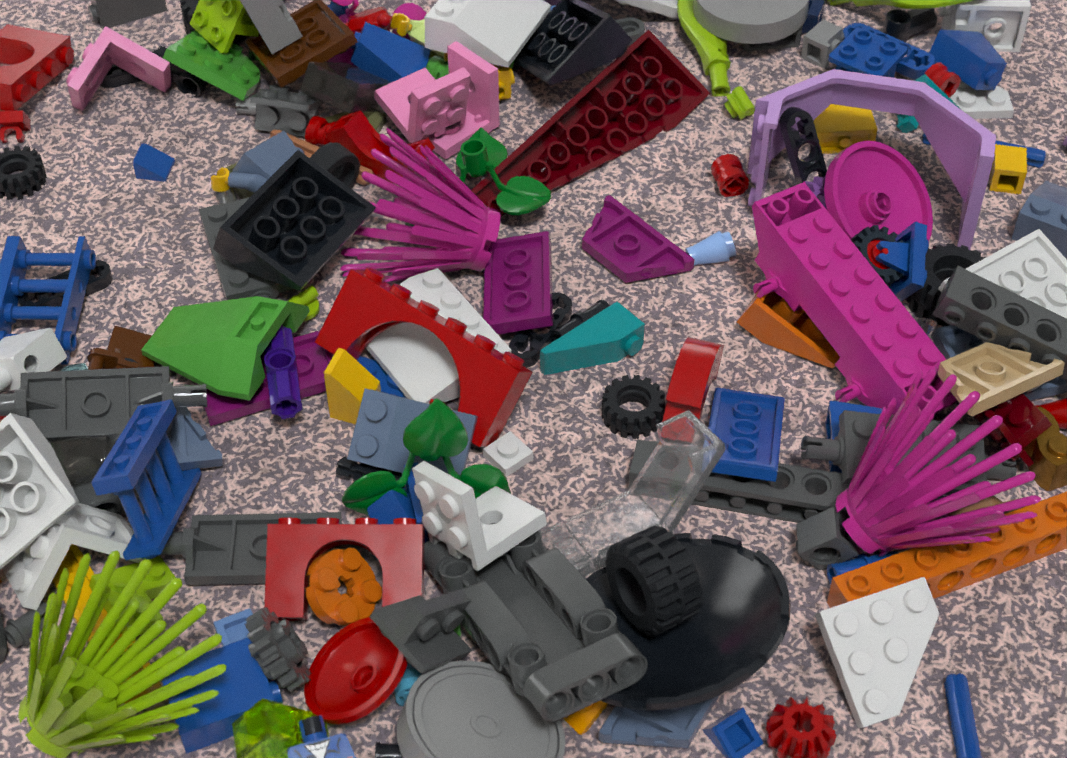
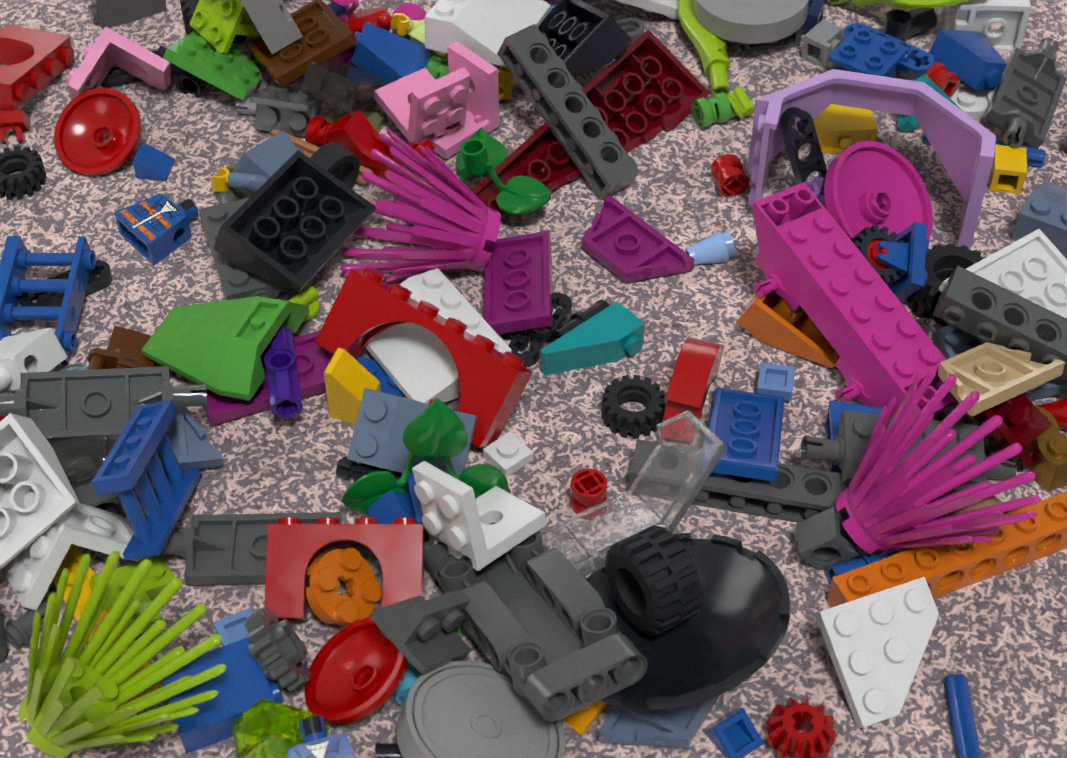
none -> red dish [54,88,141,176]
none -> blue torso [114,194,198,265]
none -> dark grey brick [497,24,640,200]
none -> red wheel [570,469,607,518]
none -> bright green wheel [691,92,732,129]
none -> medium blue plate [756,362,795,402]
none -> dark grey plate [985,37,1067,149]

